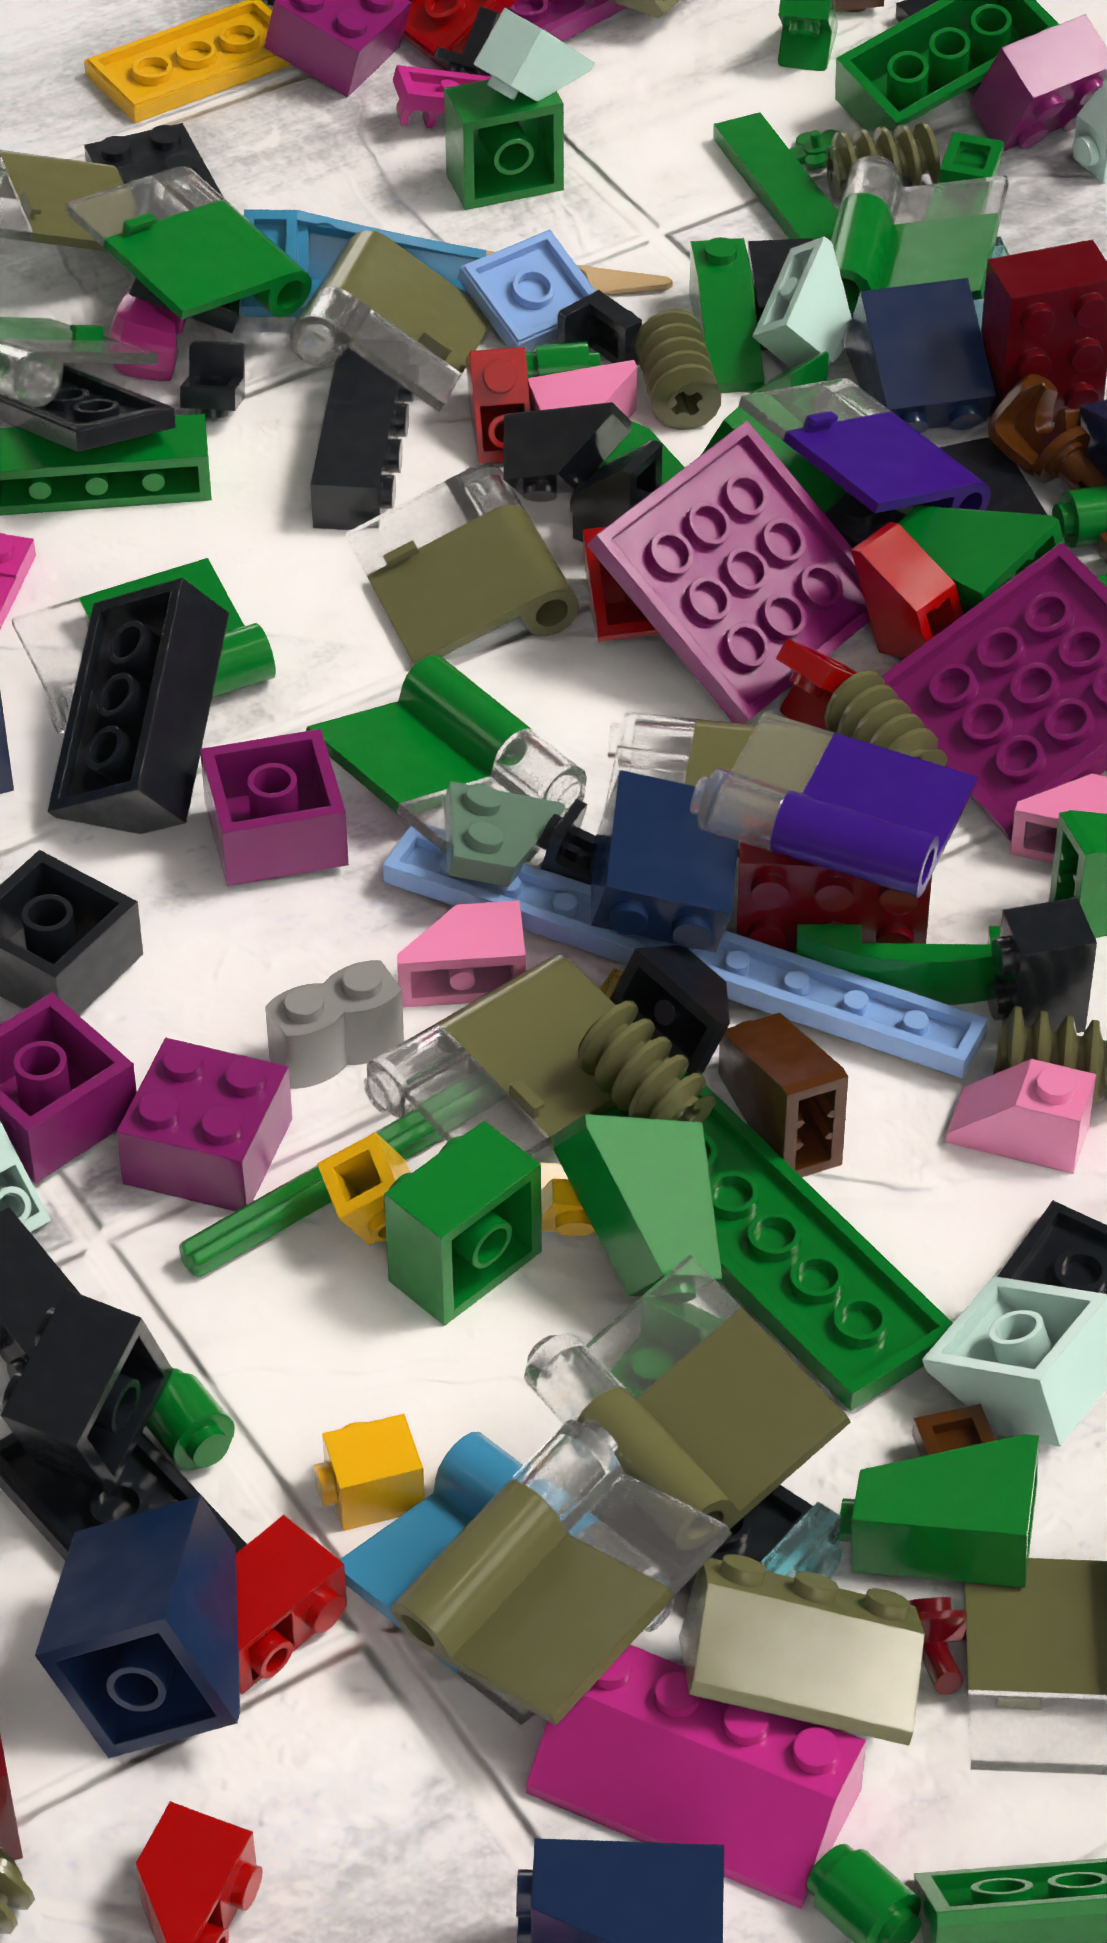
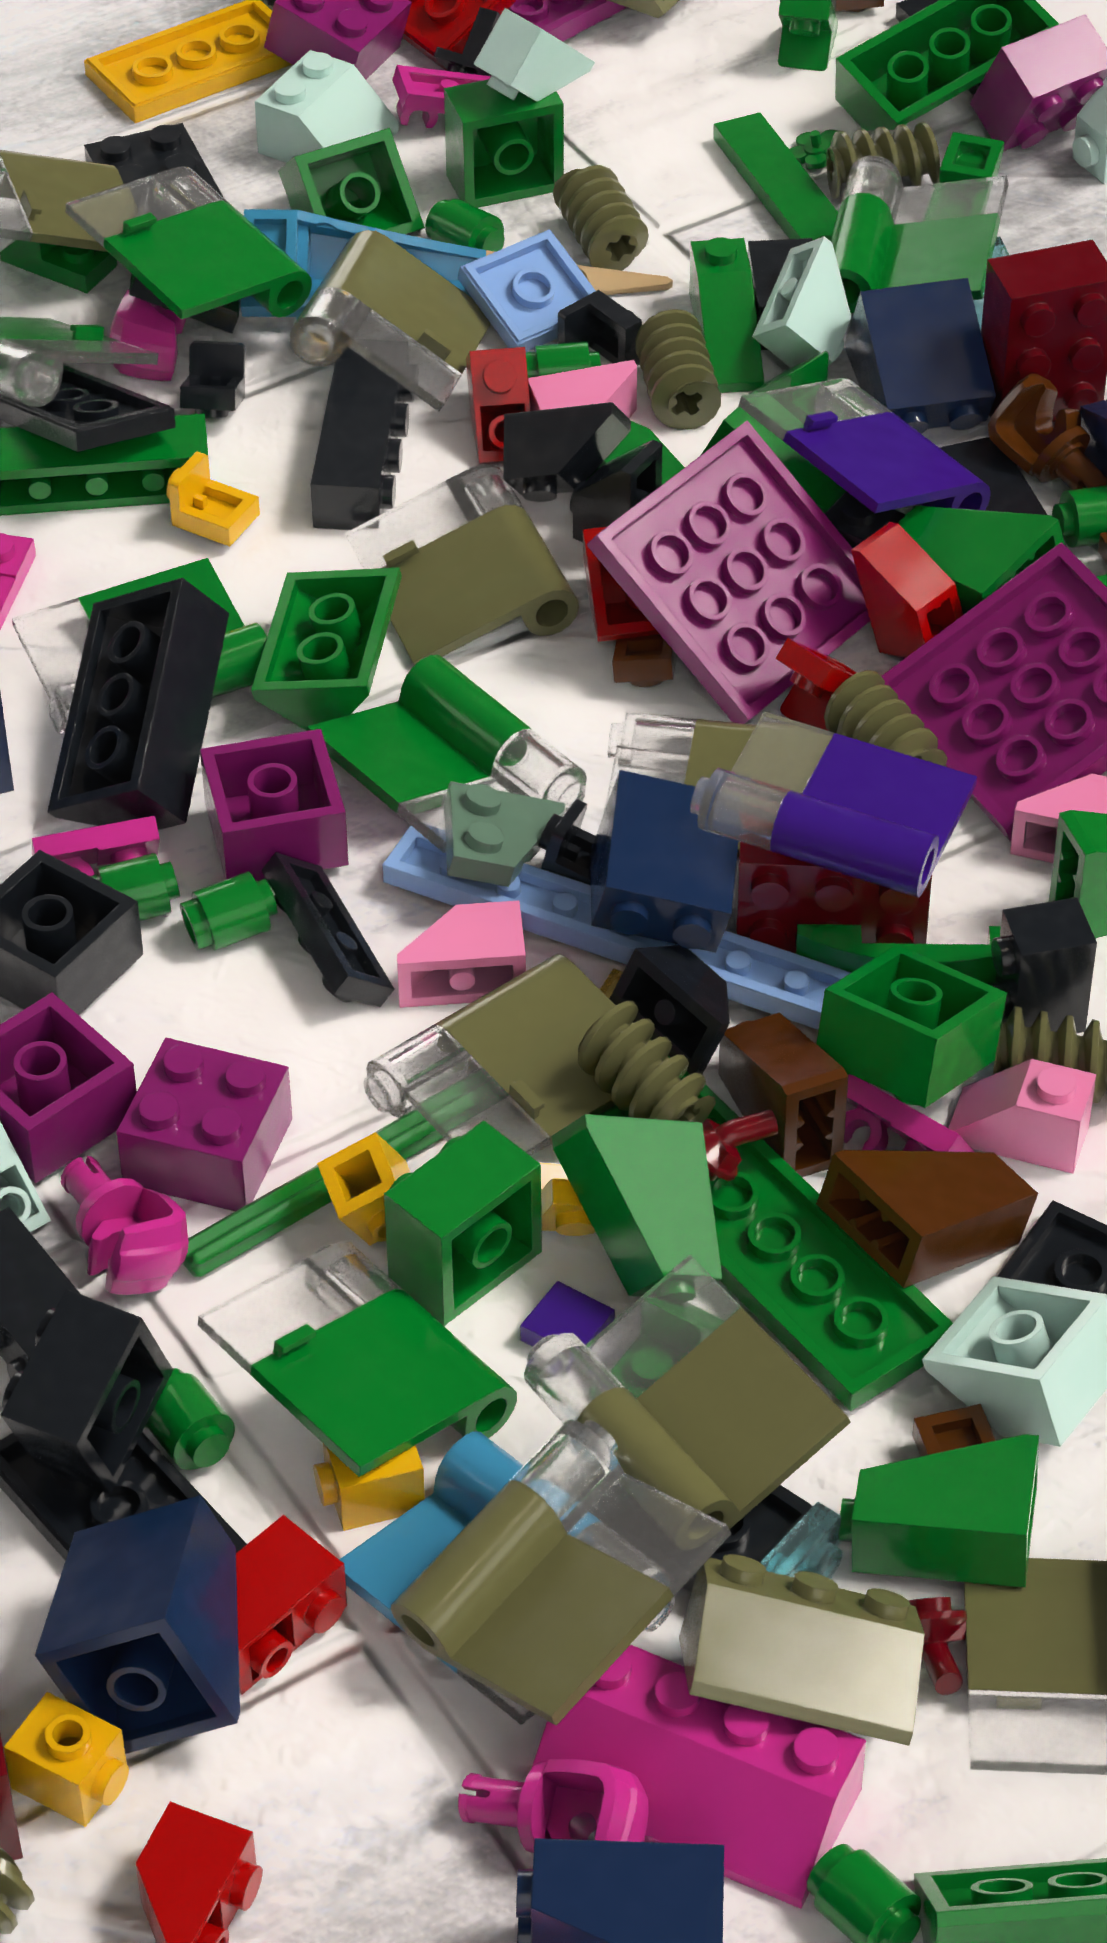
light grey brick [265,960,404,1089] -> none
none -> green slope [0,230,118,294]
none -> yellow brick [4,1691,129,1827]
none -> dark pink plate [32,816,160,876]
none -> dark pink piece [61,1156,189,1295]
none -> green brick [91,852,180,921]
none -> yellow bracket [166,451,260,547]
none -> green brick [180,871,278,951]
none -> green door [197,1241,517,1477]
none -> green slope [251,567,402,730]
none -> light aqua slope [255,50,399,163]
none -> black plate [261,852,395,1007]
none -> green slope [278,128,425,235]
none -> green brick [425,199,505,252]
none -> dark pink piece [458,1759,649,1853]
none -> dark purple tile [520,1280,615,1370]
none -> olive piece [553,165,649,271]
none -> reddish brown plate [612,634,678,687]
none -> dark red plate [702,1109,778,1181]
none -> green brick [816,944,1007,1108]
none -> reddish brown slope [816,1150,1039,1288]
none -> dark pink plate [844,1075,974,1152]

